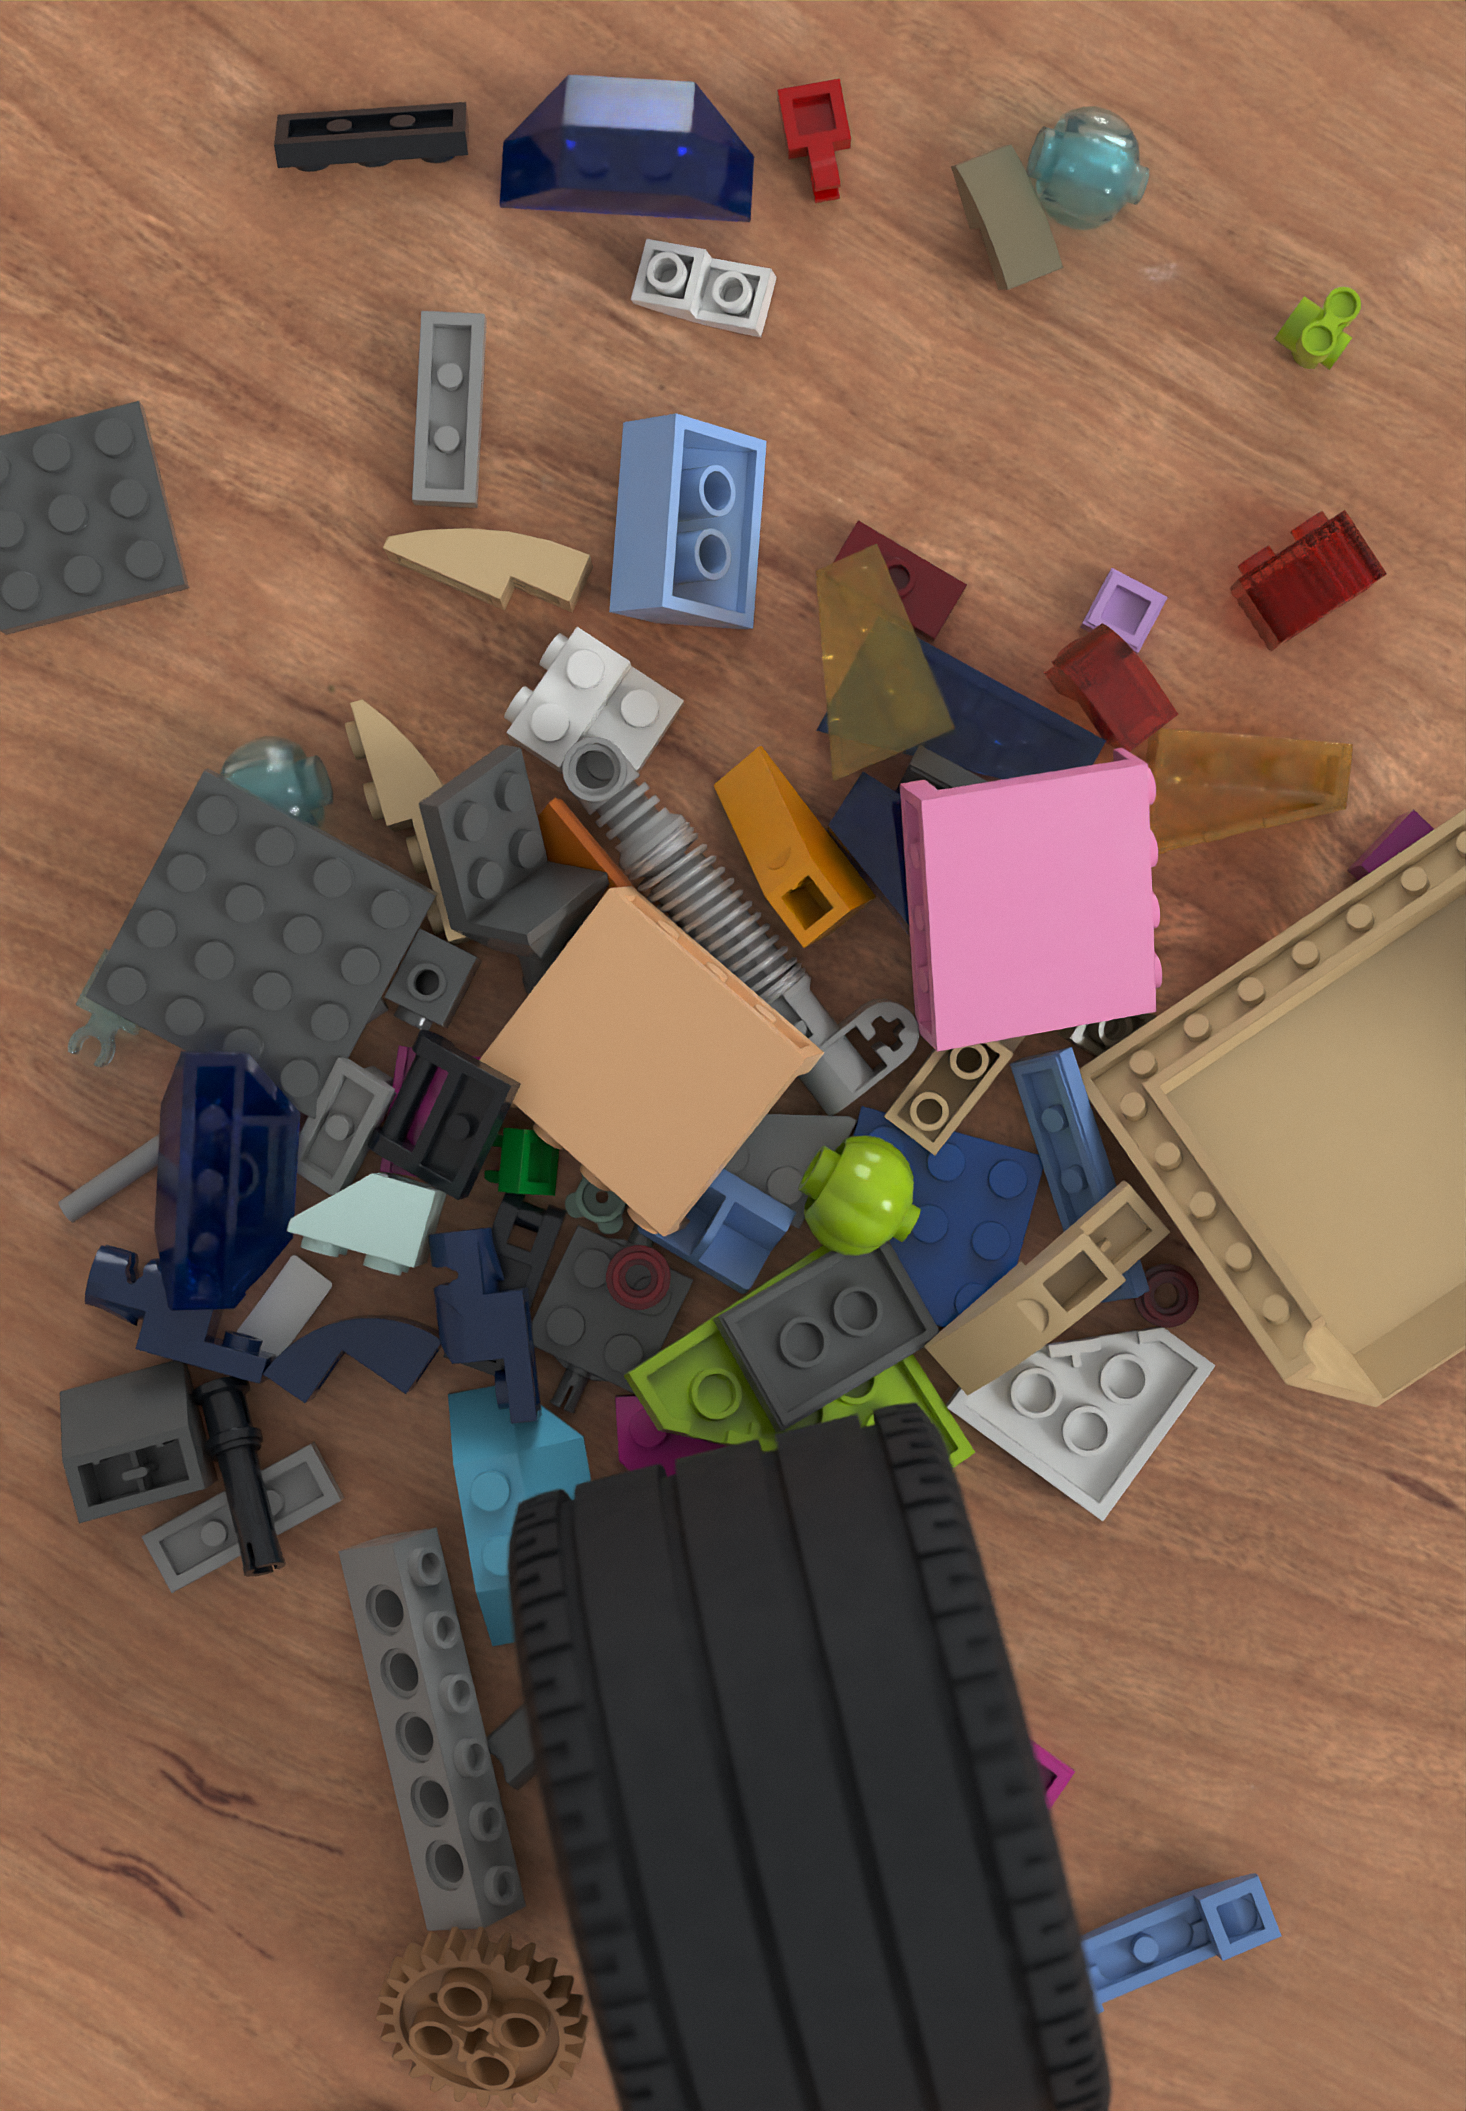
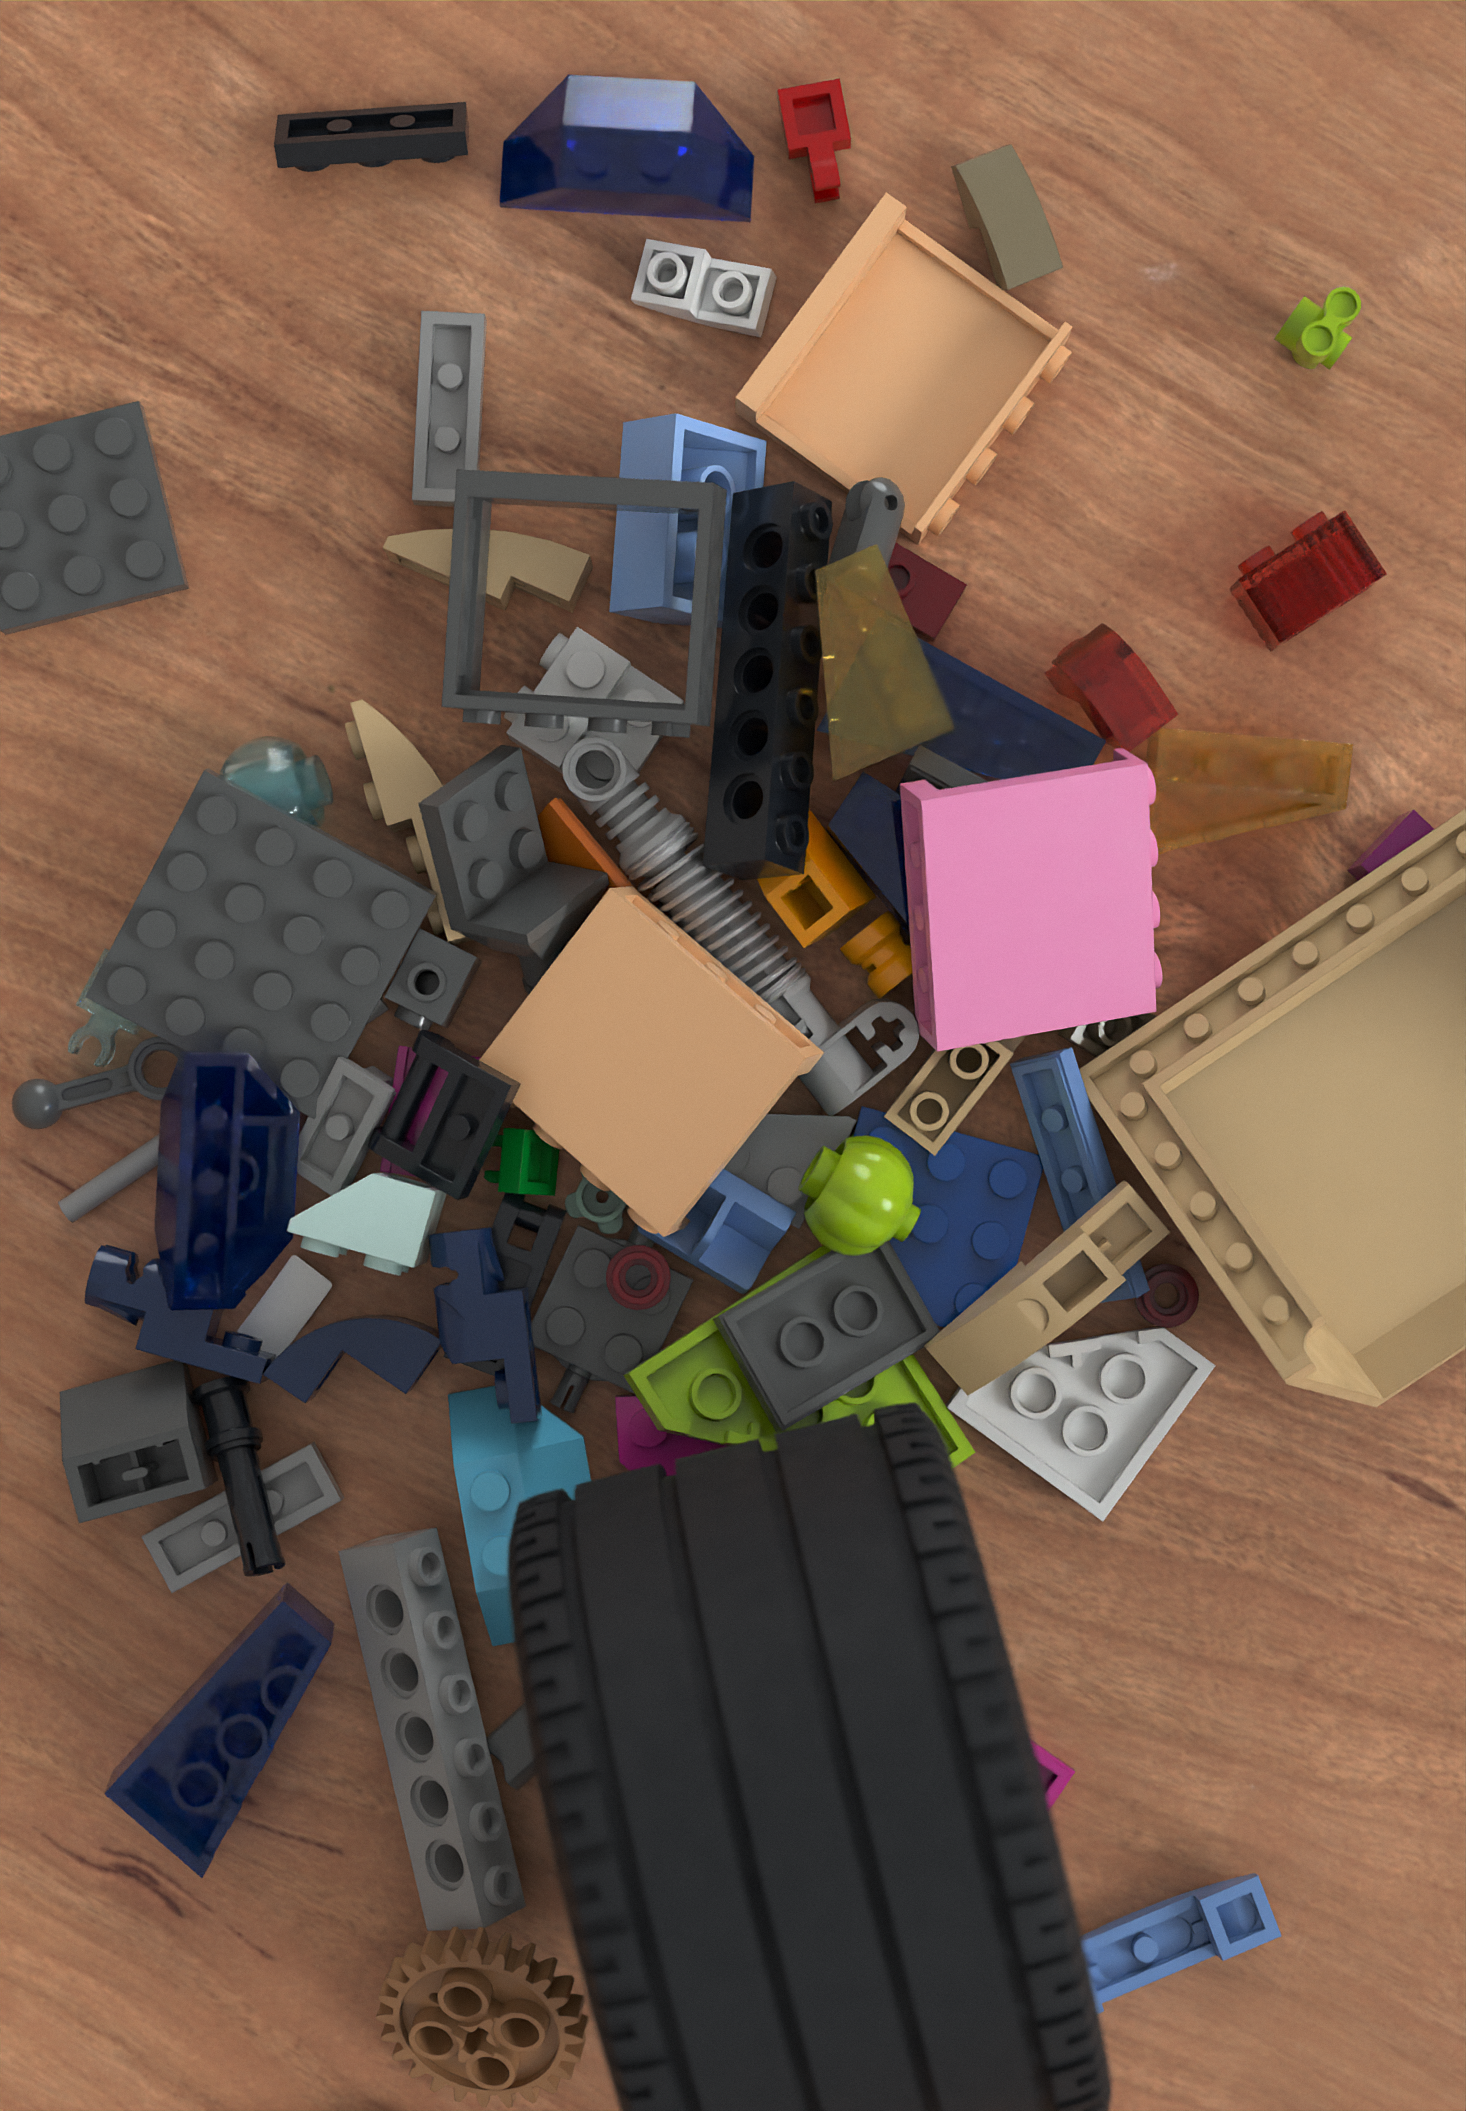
clear light blue plant [1026,106,1149,230] -> none
lavender tile [1080,568,1168,656] -> none
none -> dark grey piece [12,1036,194,1129]
none -> clear blue wedge [104,1582,334,1878]
none -> dark grey window [442,469,727,738]
none -> black brick [703,481,833,880]
none -> light nougat panel [735,192,1073,545]
none -> dark grey piece [827,477,905,595]
none -> light orange wheel [840,910,912,999]

